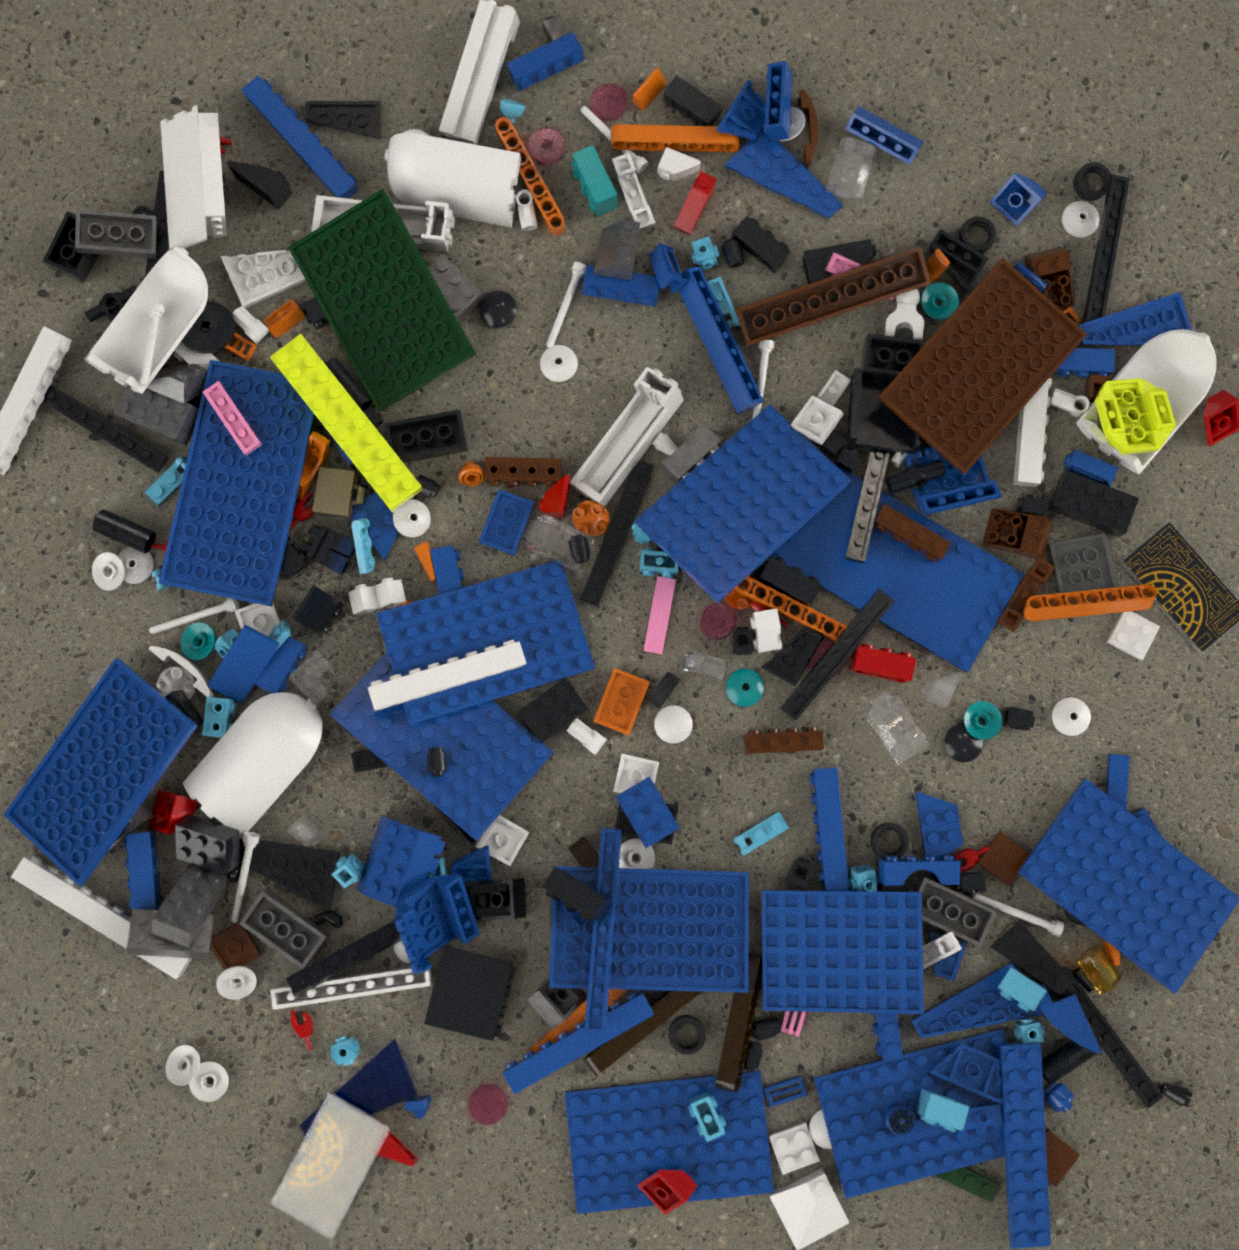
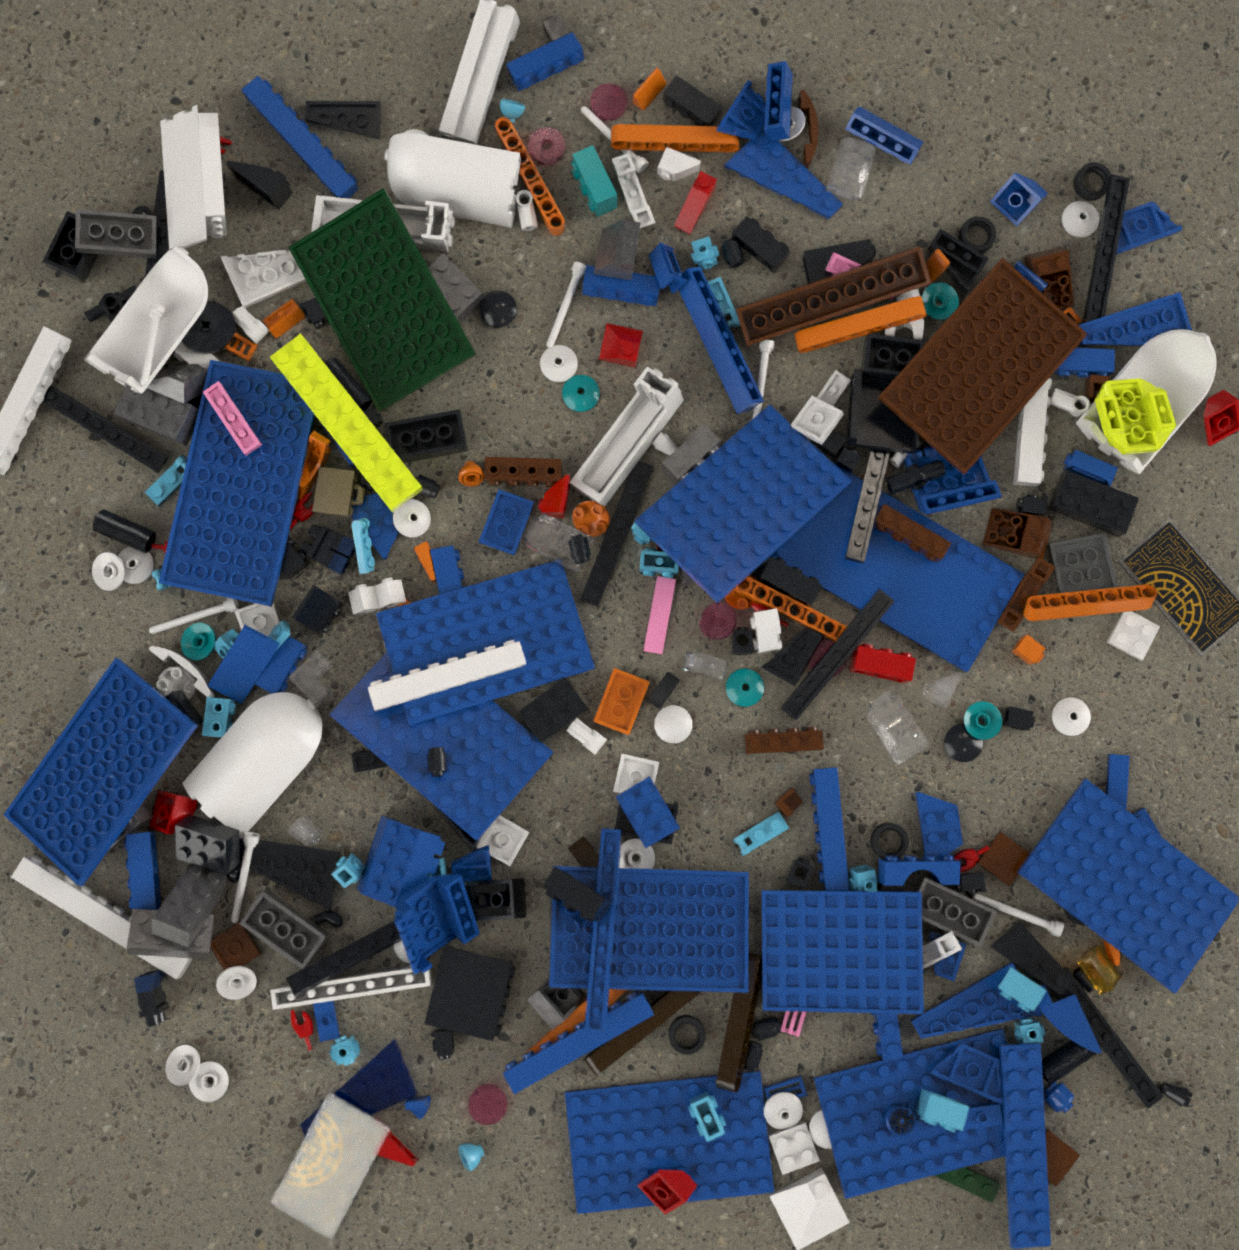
none -> black hips [134,970,169,1027]
none -> blue plate [313,1001,340,1042]
none -> black brick [431,1029,455,1060]
none -> medium azure brick [458,1143,484,1171]
none -> teal dish [562,375,600,412]
none -> red slope [599,323,643,368]
none -> white dish [764,1092,803,1129]
none -> reddish brown panel [773,787,803,818]
none -> orange beam [794,296,927,353]
none -> orange brick [1011,634,1046,665]
none -> blue wing [1116,201,1183,255]

